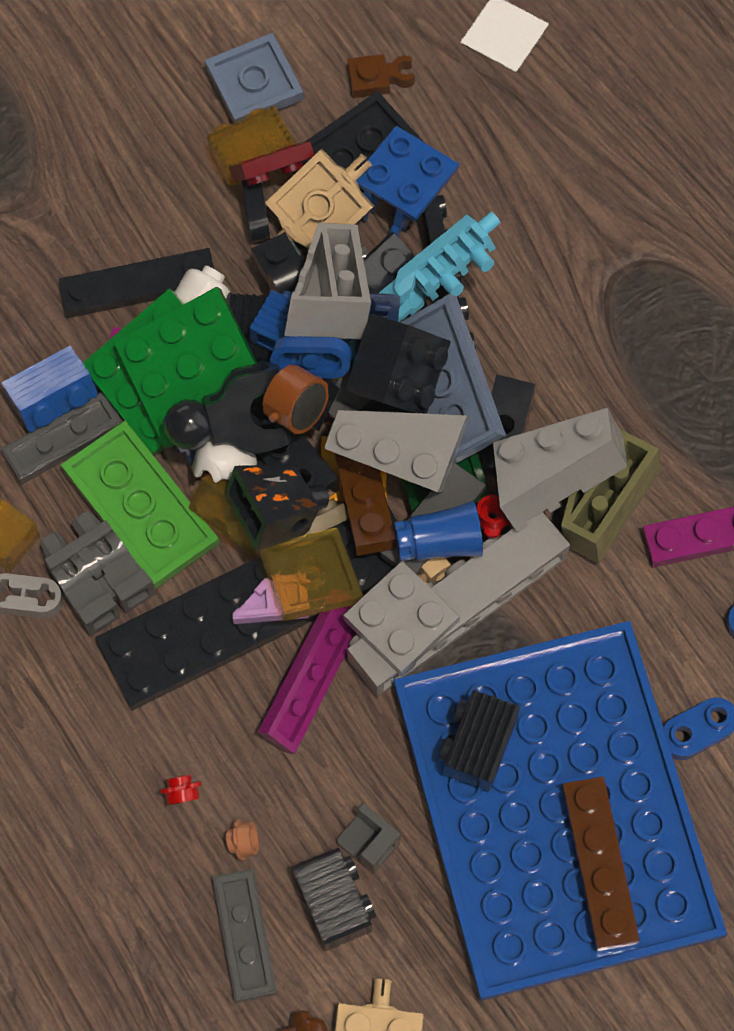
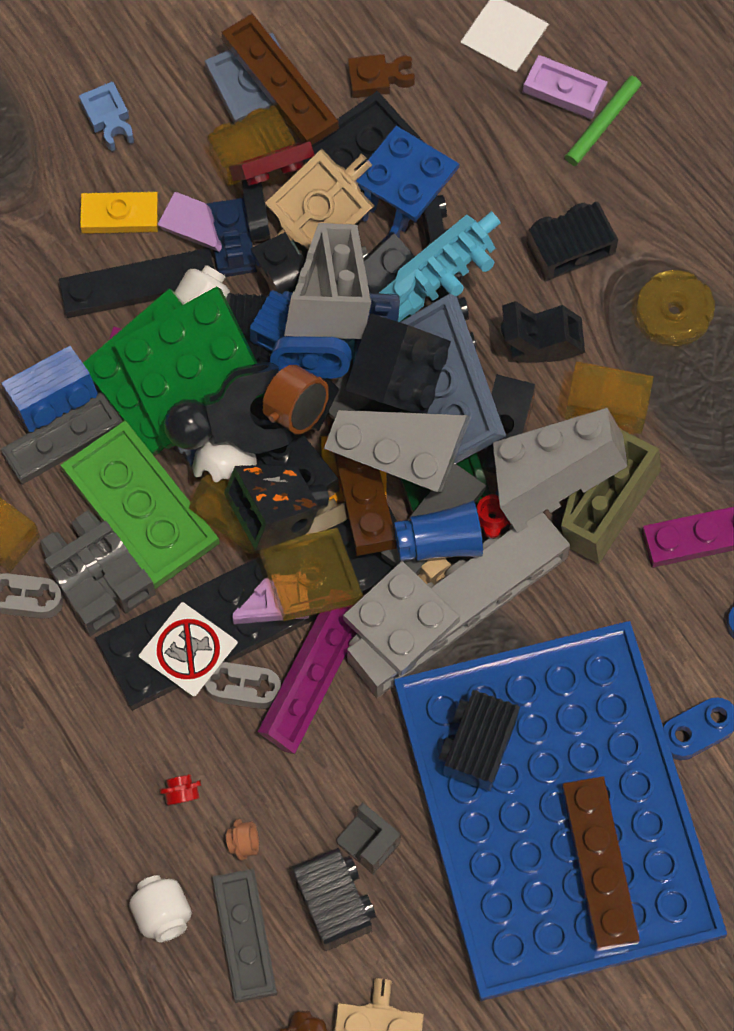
none -> medium blue plate [79,81,134,151]
none -> yellow plate [81,192,158,234]
none -> white head [129,875,192,942]
none -> white sticker [139,602,238,696]
none -> lavender tile [158,192,222,252]
none -> light grey beam [205,662,281,709]
none -> dark blue plate [207,198,257,277]
none -> reddish brown plate [221,13,339,145]
none -> black brick [501,301,585,363]
none -> lavender plate [523,55,607,119]
none -> black brick [527,201,618,281]
none -> bright green bar [565,76,641,166]
none -> clear yellow brick [565,361,654,435]
none -> clear yellow plate [636,270,715,346]

